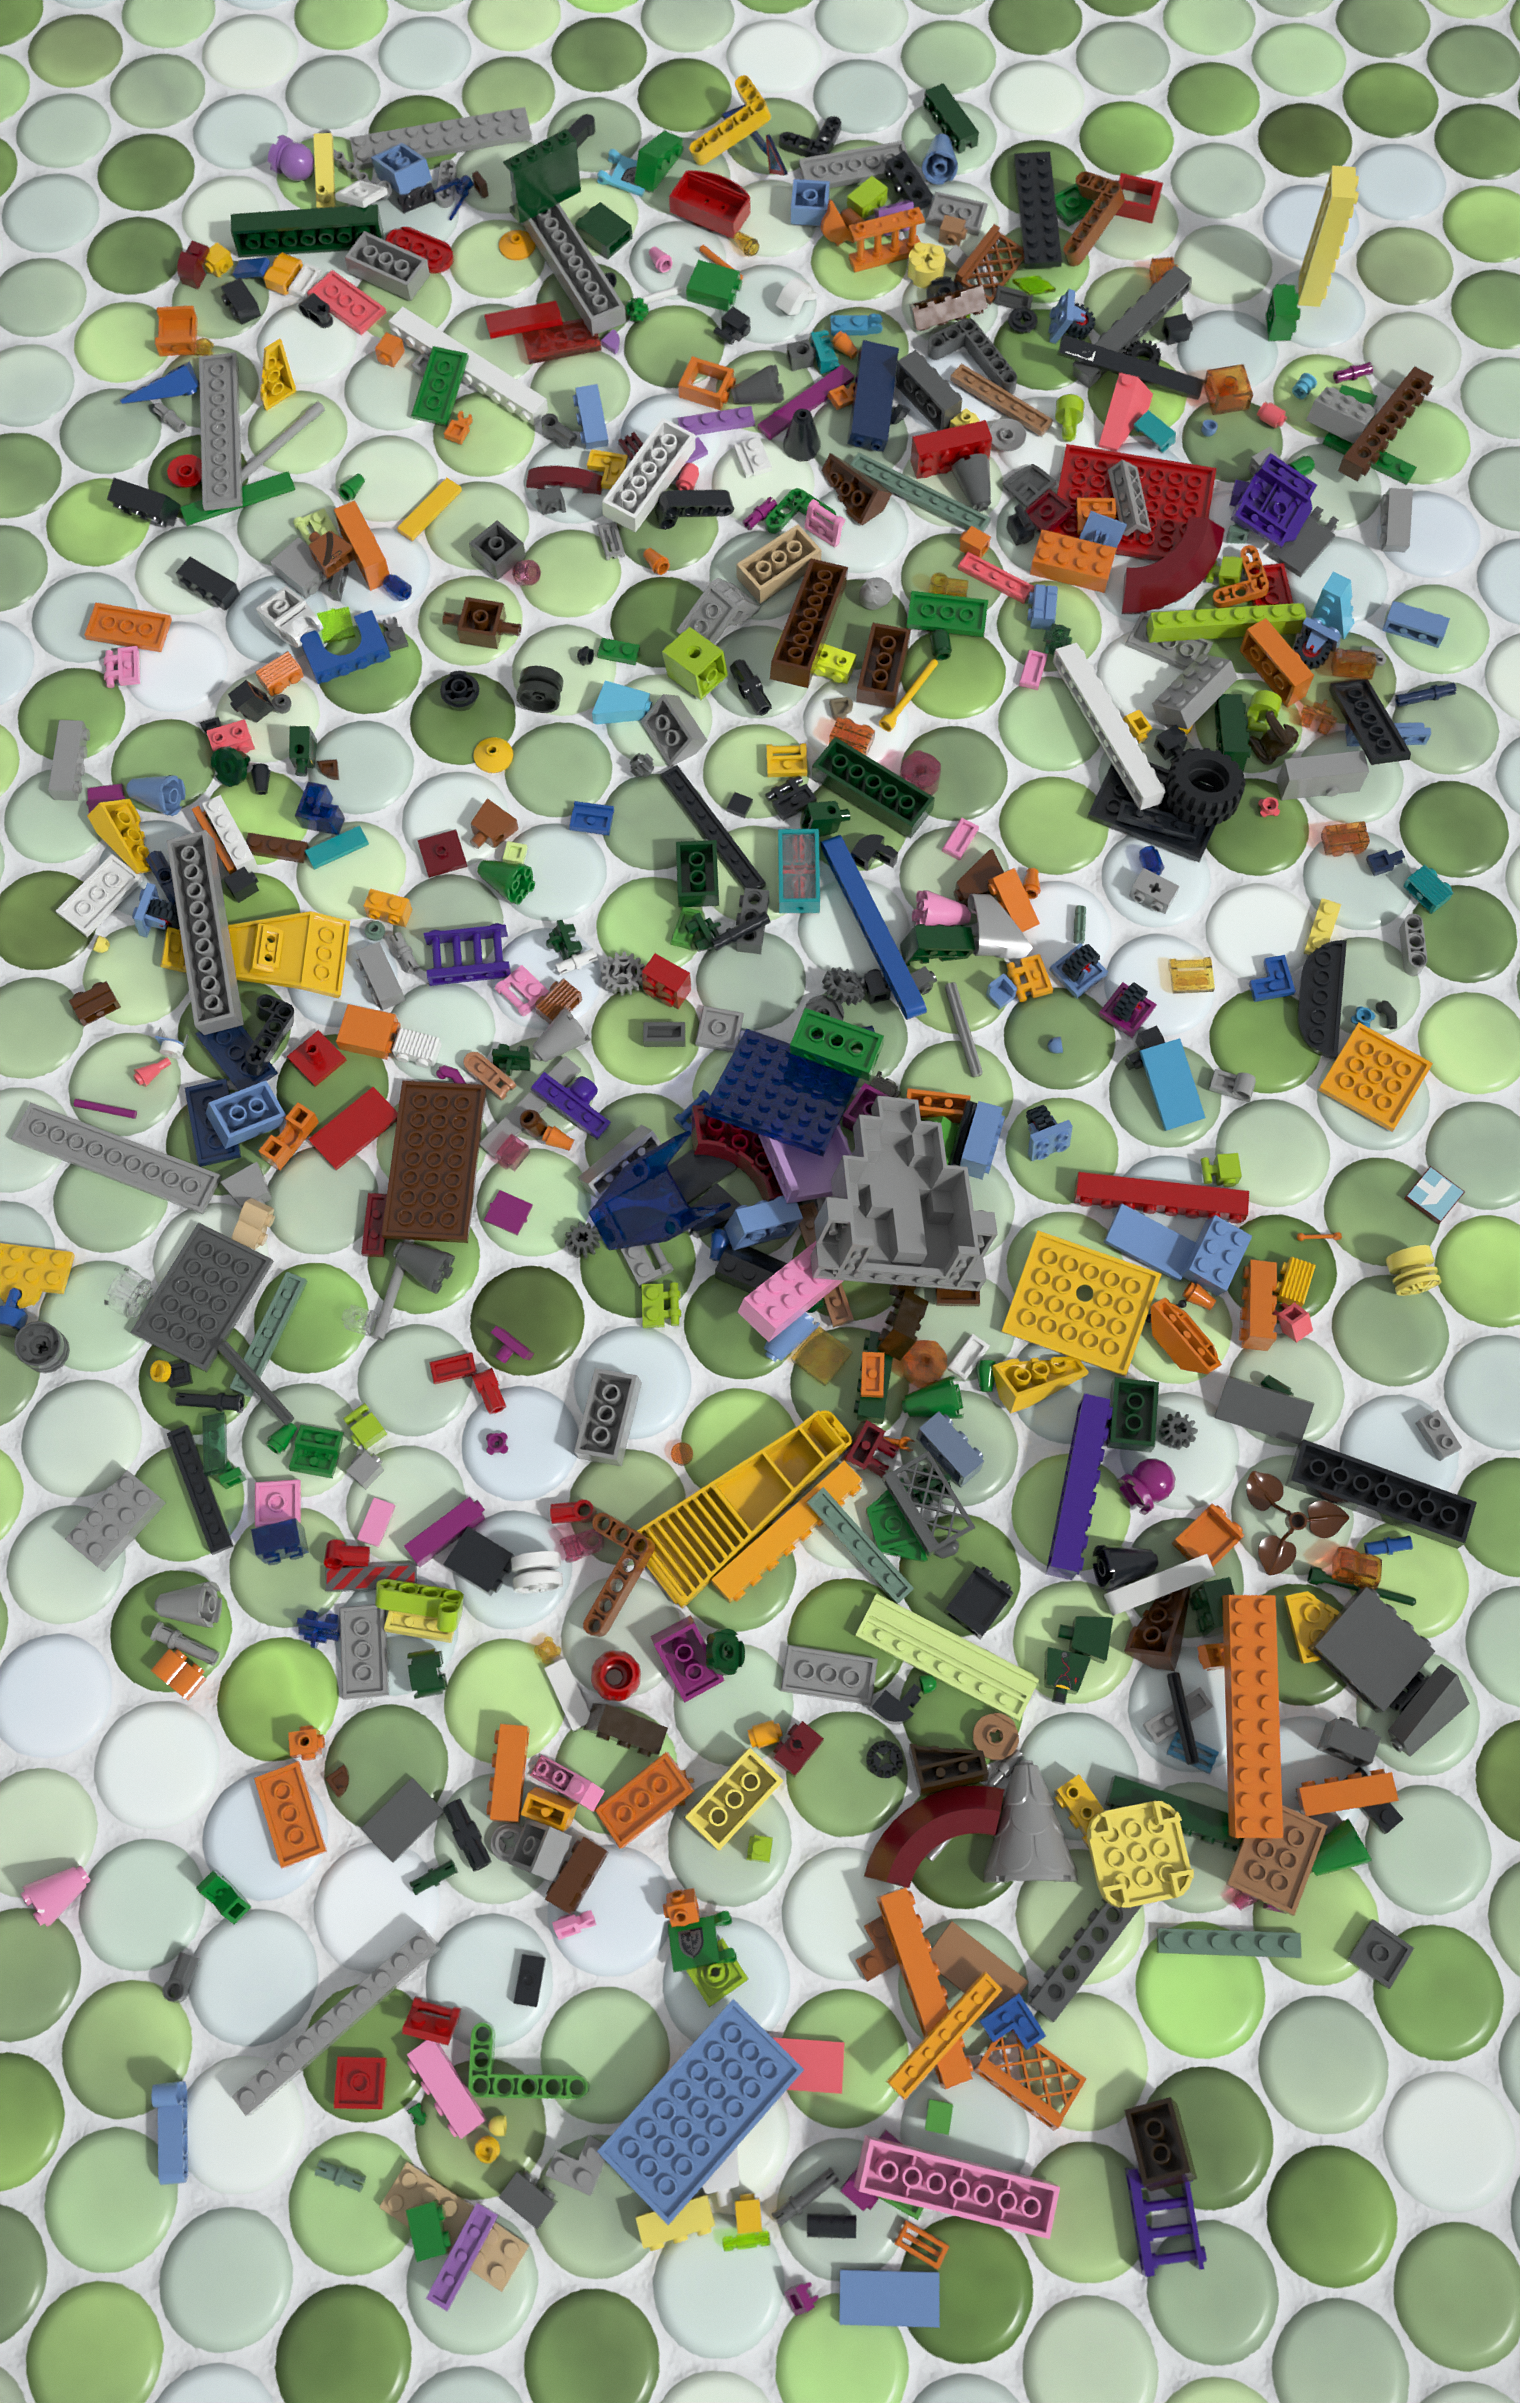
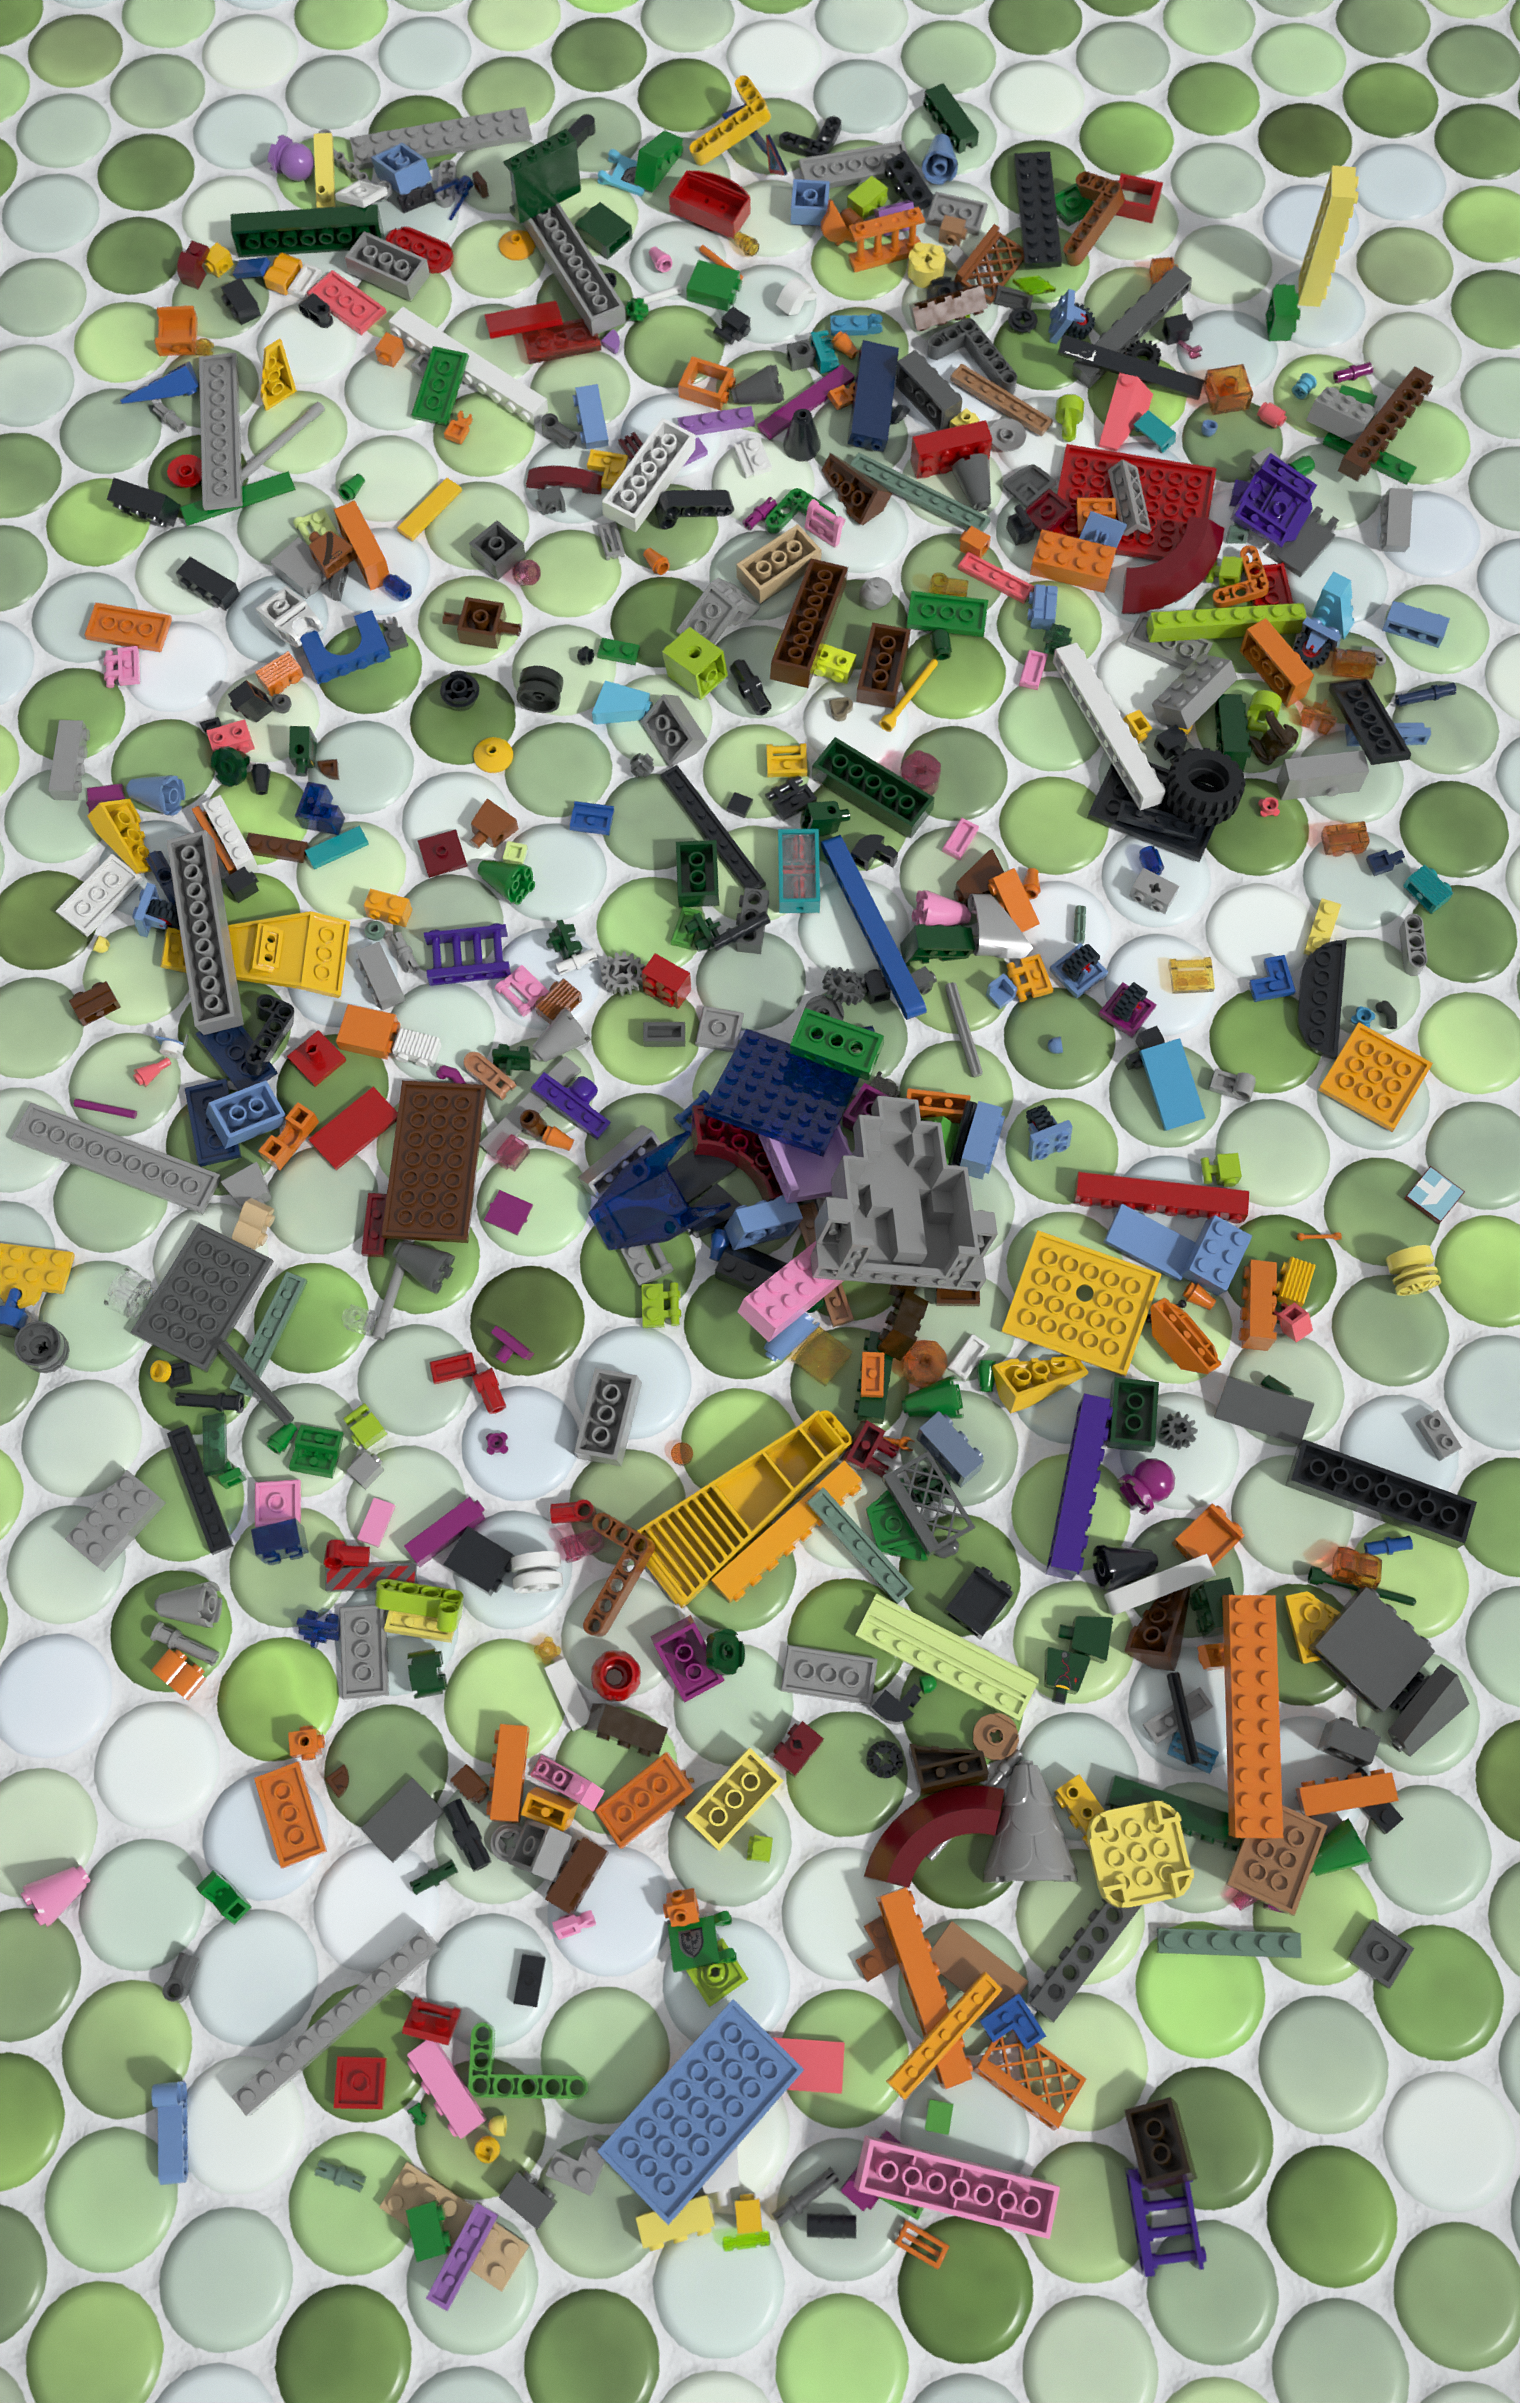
clear neon green piece [317,606,355,644] -> none
dark grey gear [565,1222,601,1259] -> none
coral brick [676,463,699,490] -> none
light orange brick [747,1720,783,1748] -> none
magenta tile [784,2282,818,2316] -> none
clear orange brick [829,717,875,756] -> none
medium blue tile [839,2269,939,2327] -> none
reddish brown plant [1246,1471,1350,1575] -> none
none -> reddish brown brick [450,1764,489,1804]
none -> clear pink hand [1178,340,1202,359]

